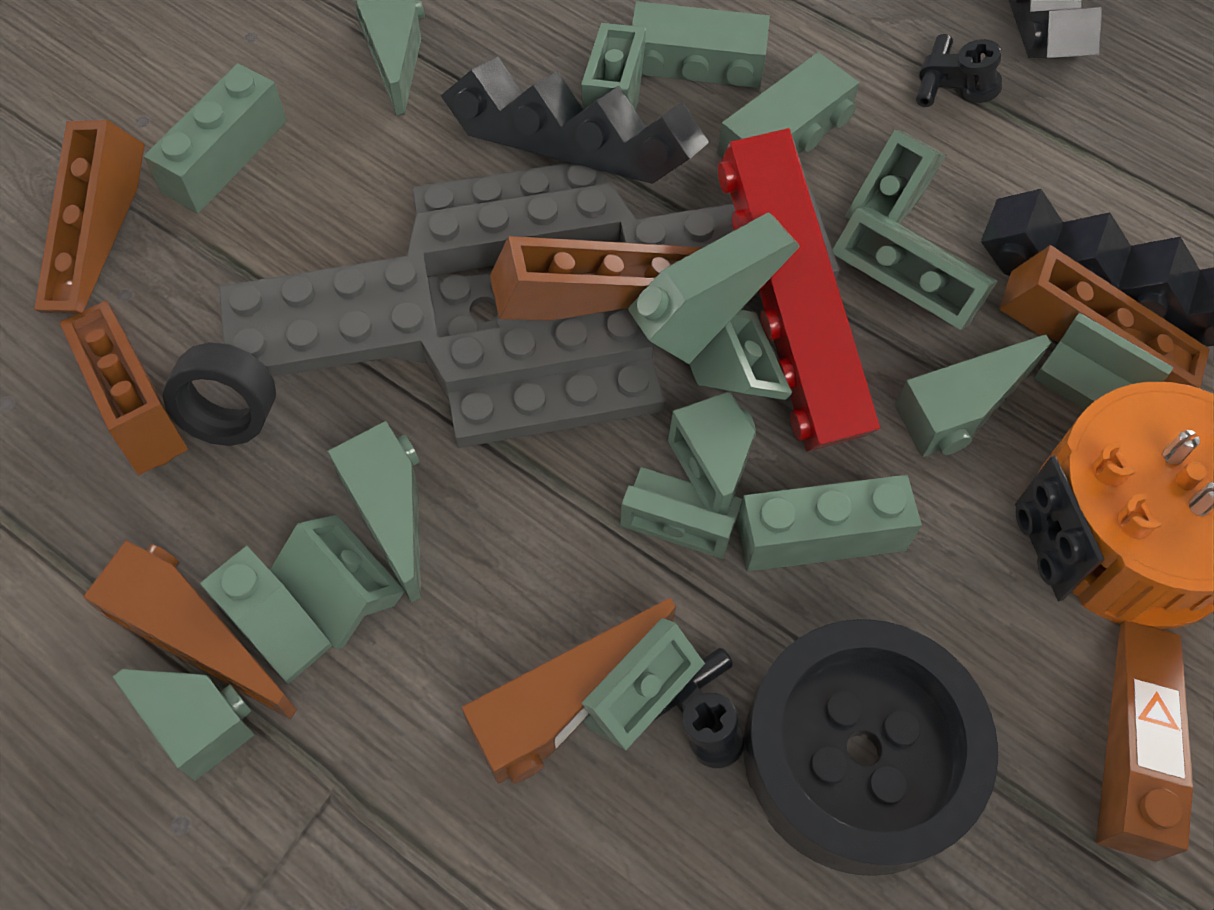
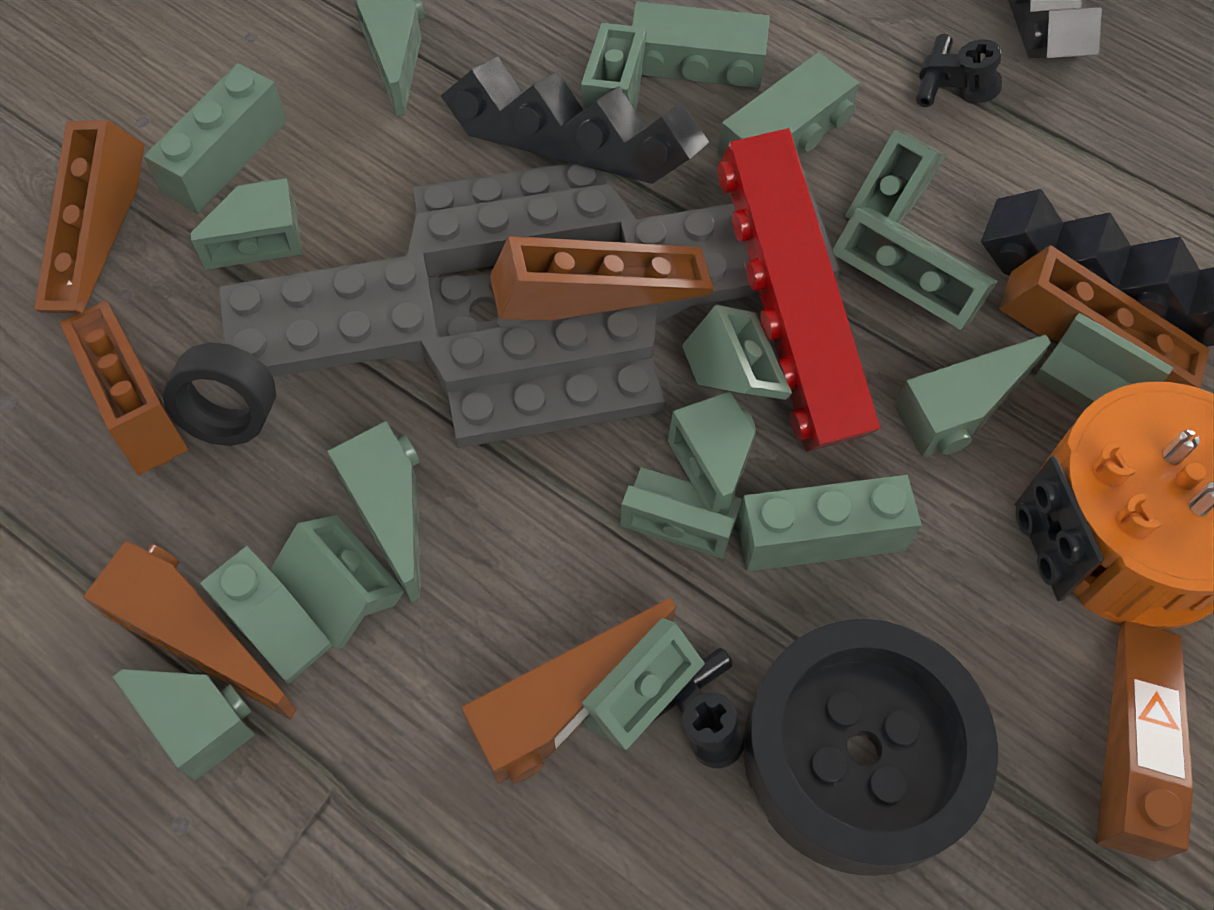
sand green slope [628,212,800,364] -> none
none -> sand green slope [191,178,303,270]

